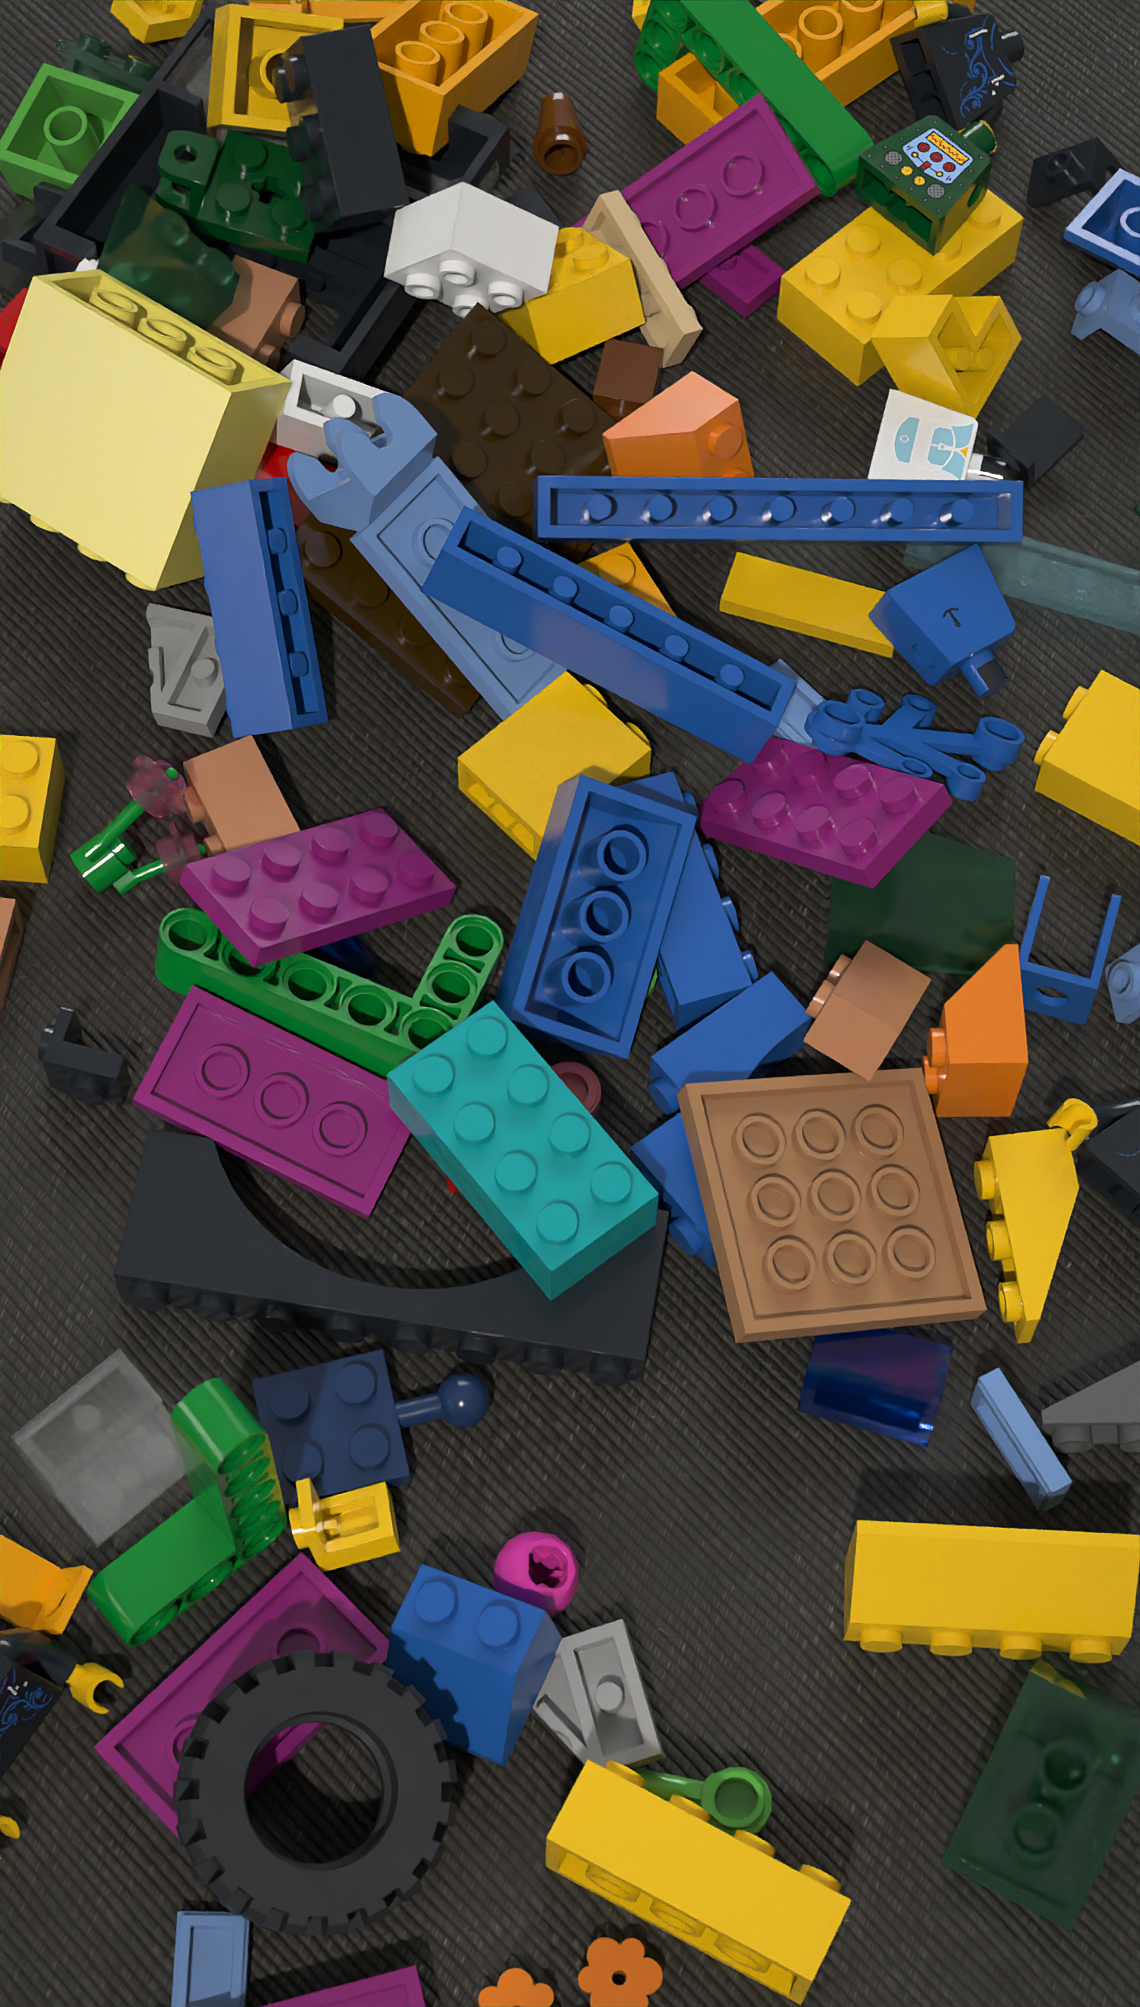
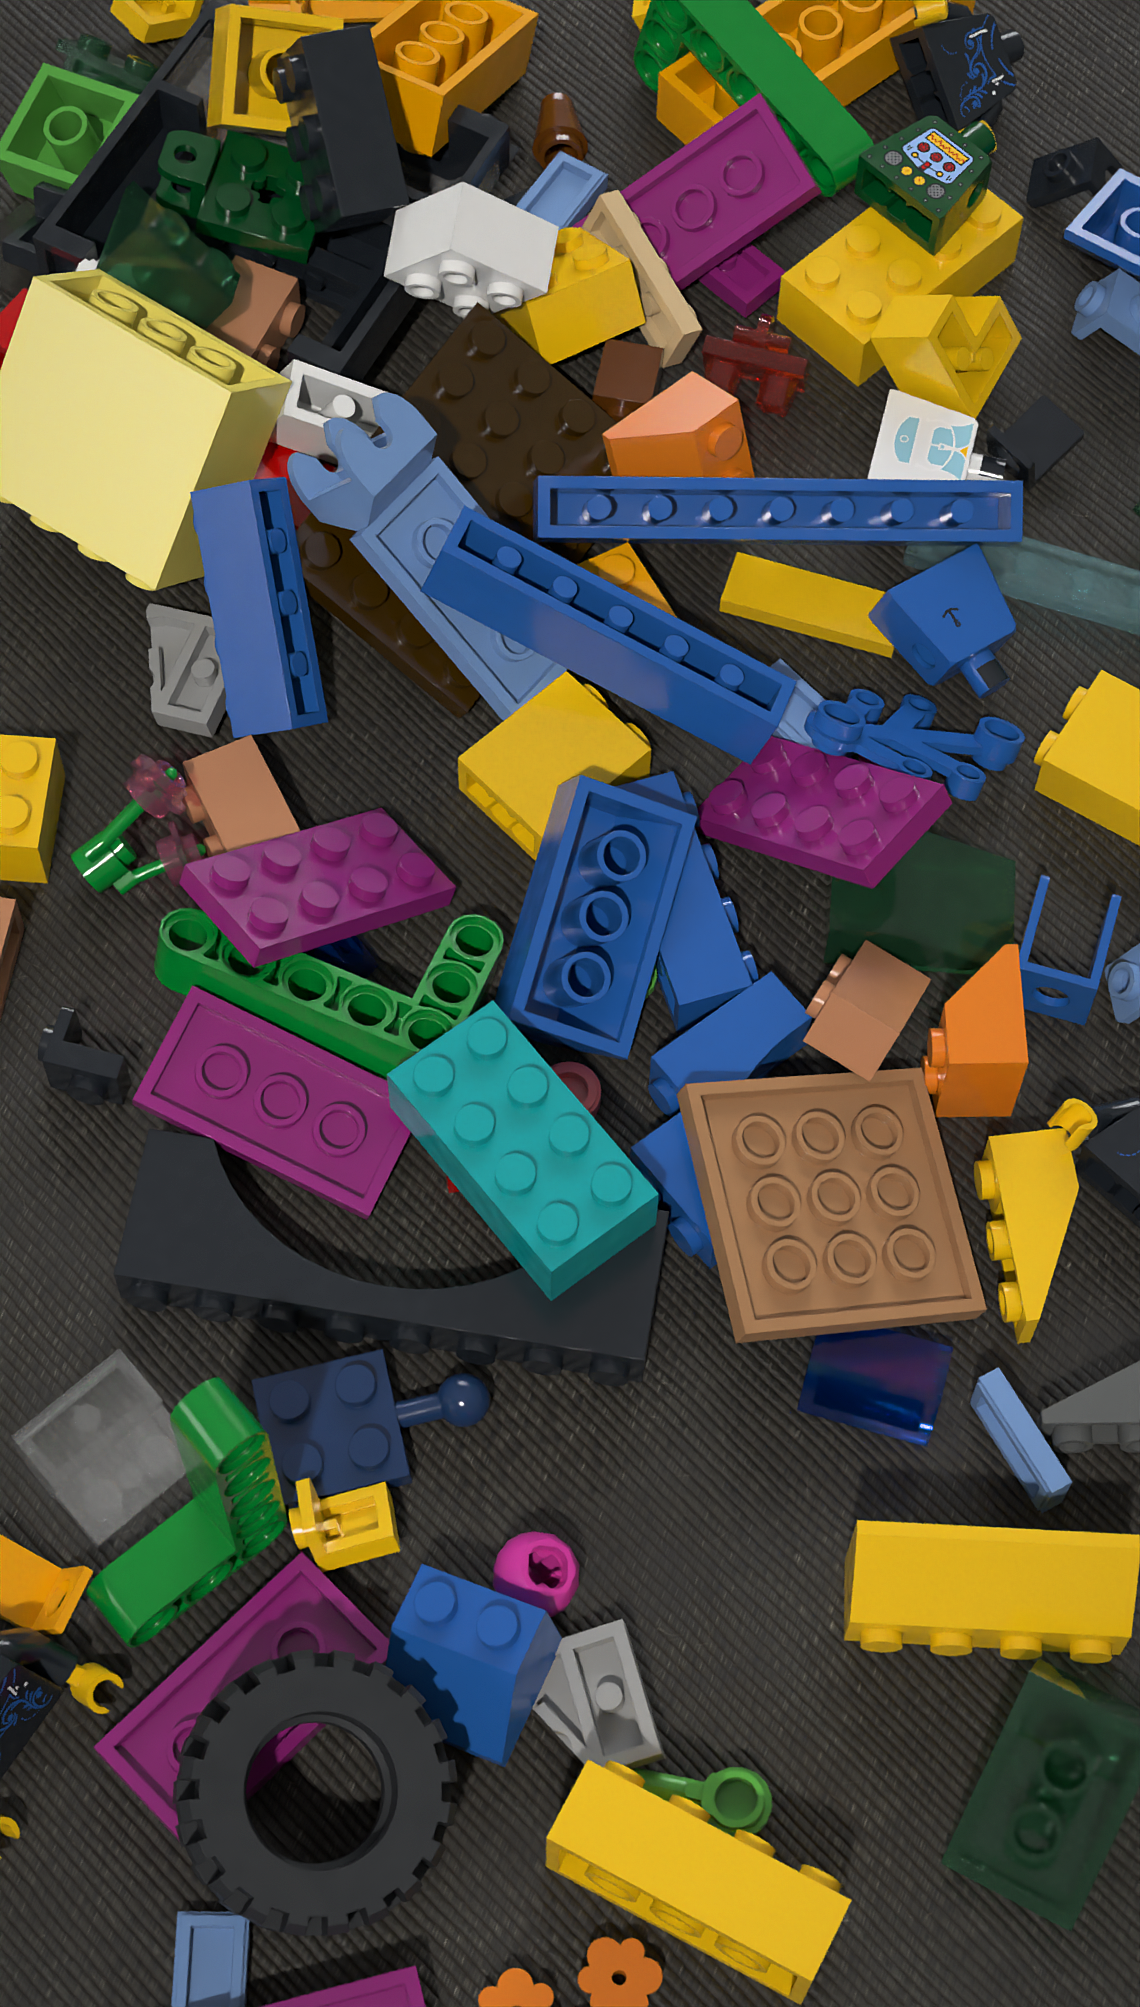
none -> medium blue tile [516,151,608,230]
none -> clear red hips [702,313,808,417]

